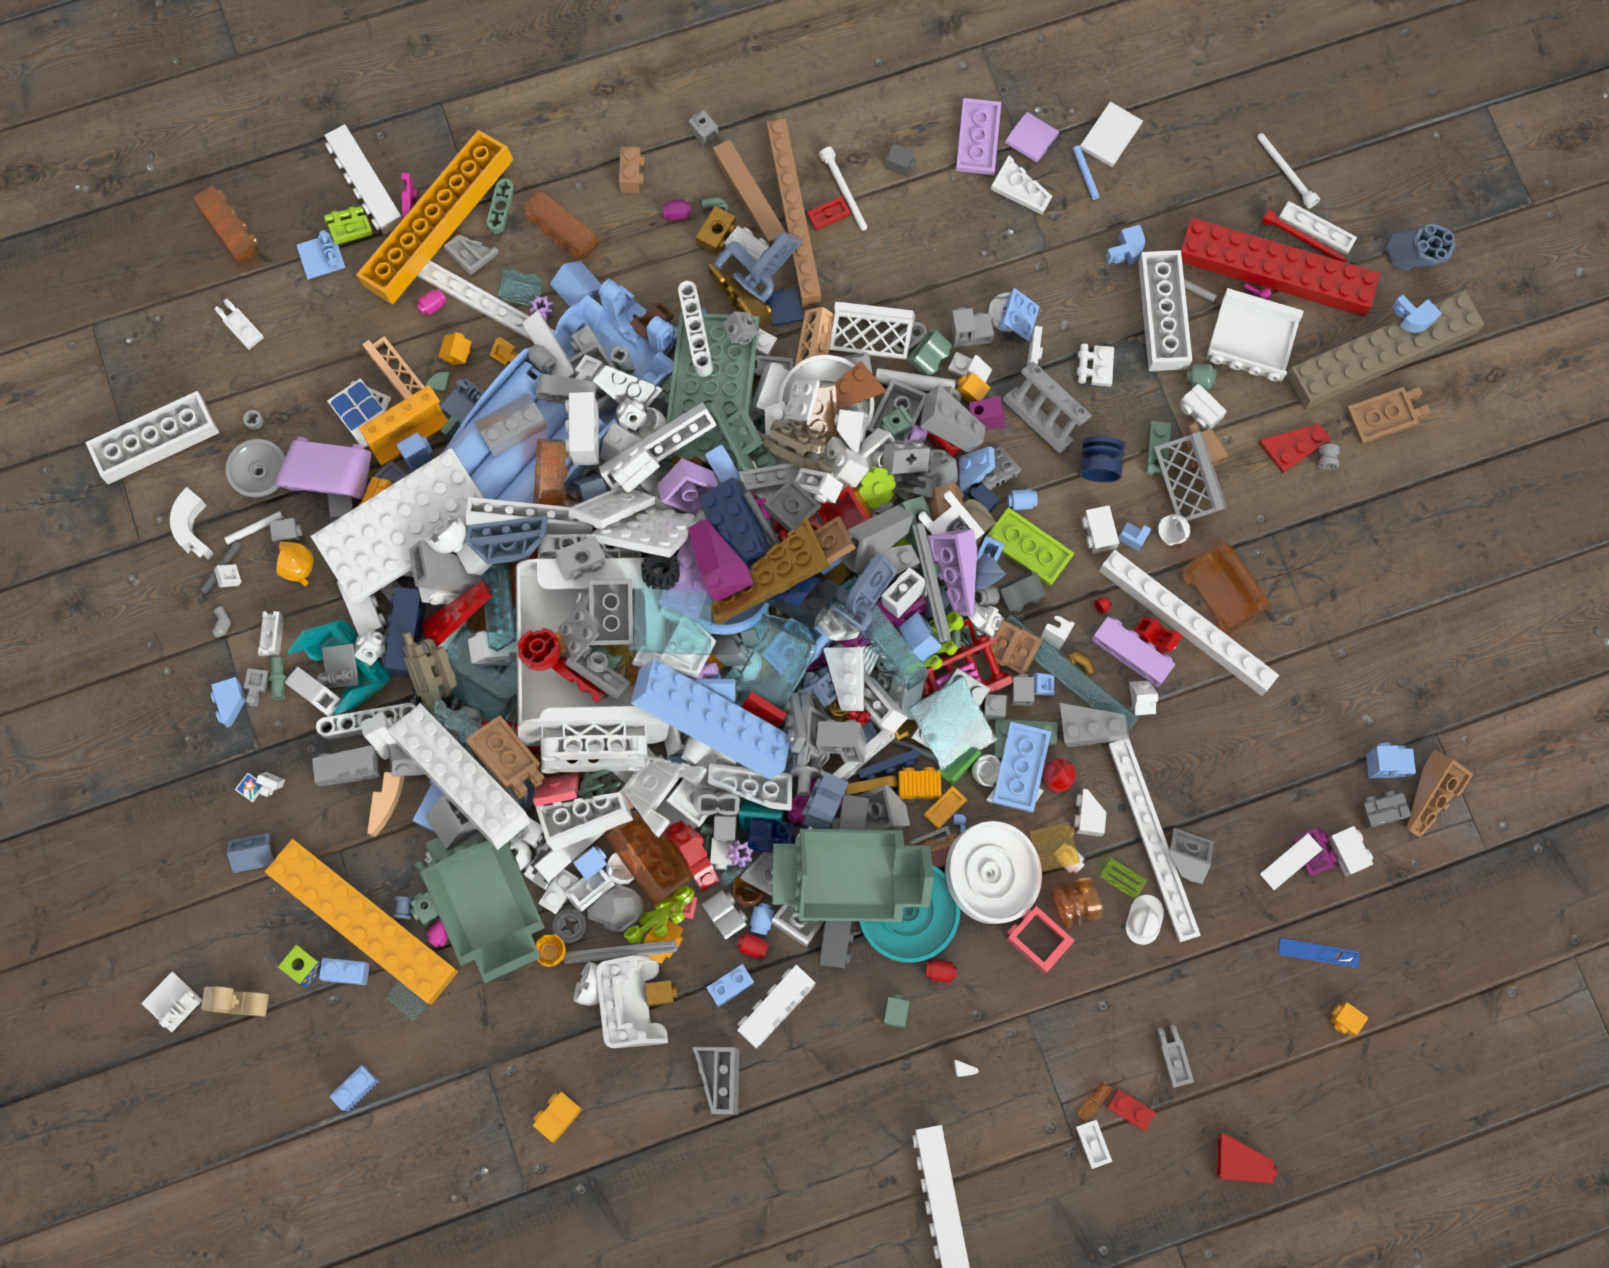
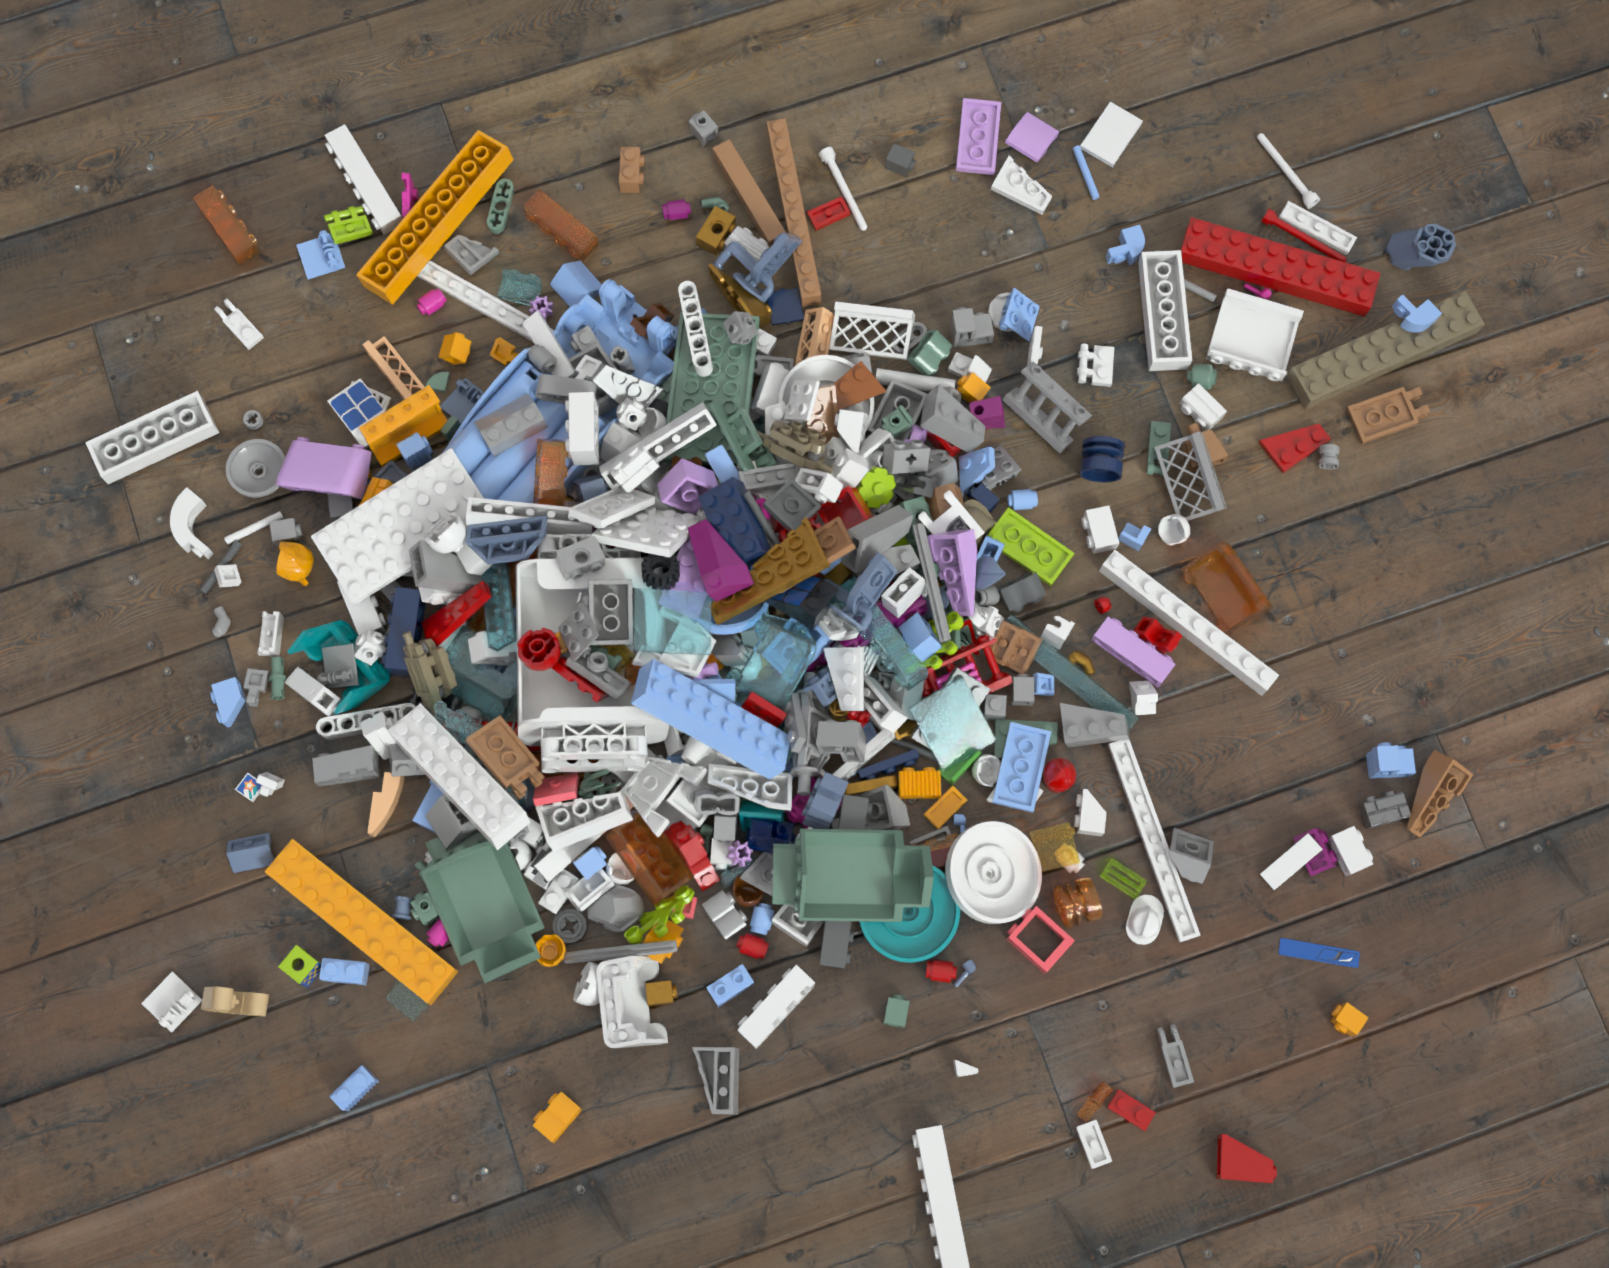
none -> sand blue hand [954,960,976,987]

